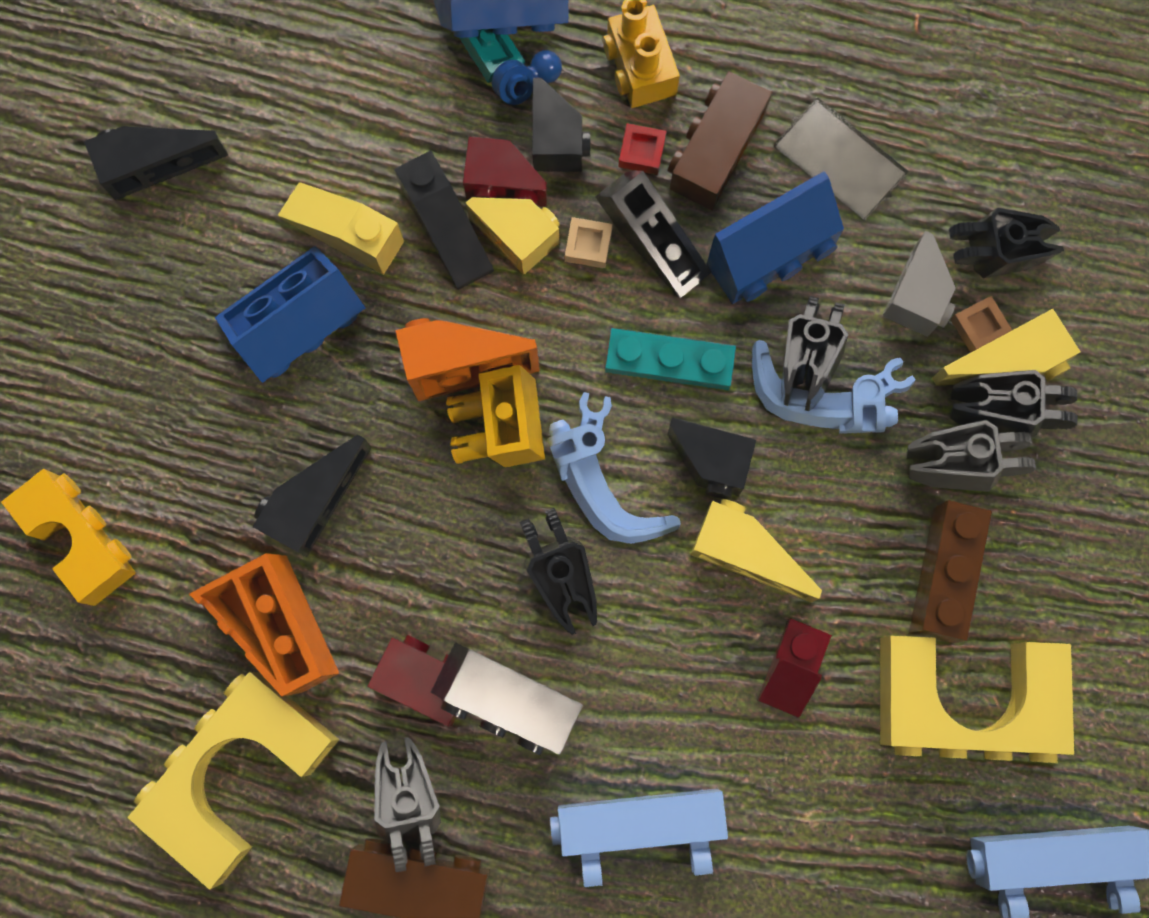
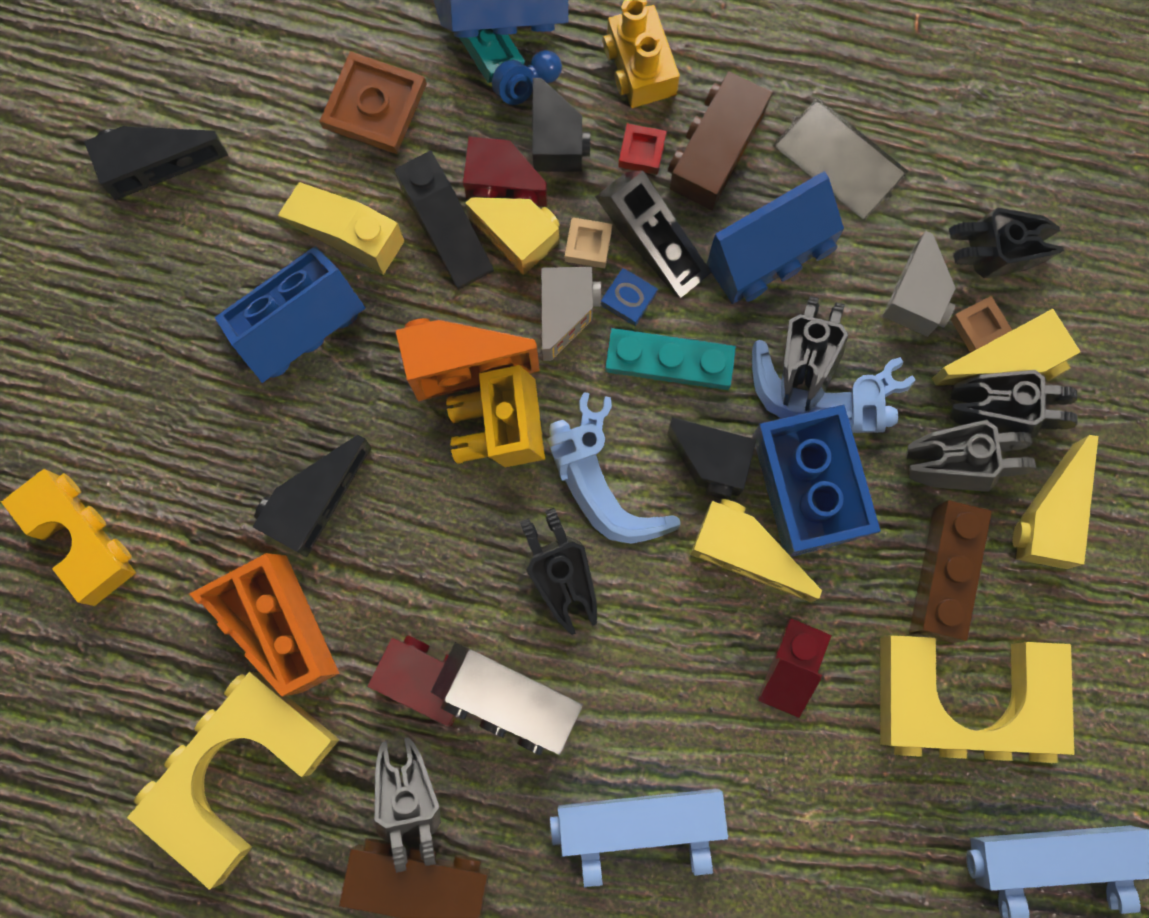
none -> dark orange plate [319,51,427,154]
none -> light grey slope [541,267,601,361]
none -> blue tile [601,268,658,326]
none -> blue slope [752,404,881,557]
none -> light yellow slope [1013,435,1098,569]

